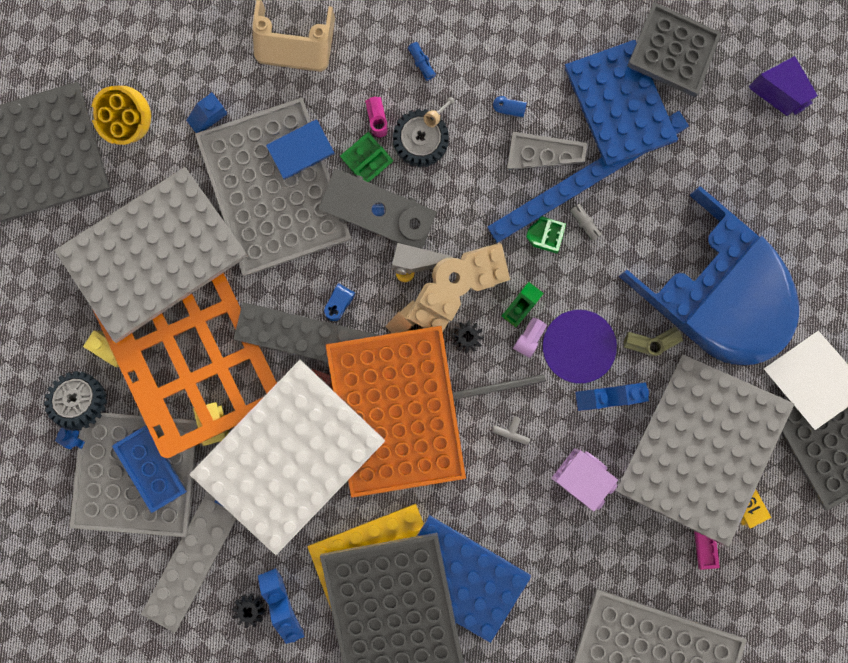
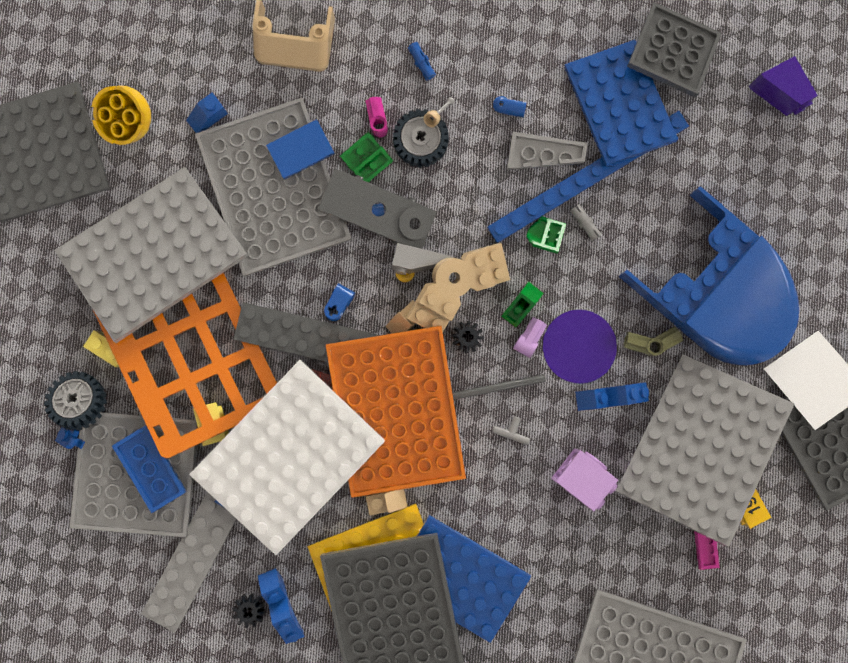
none -> tan slope [366,489,408,515]

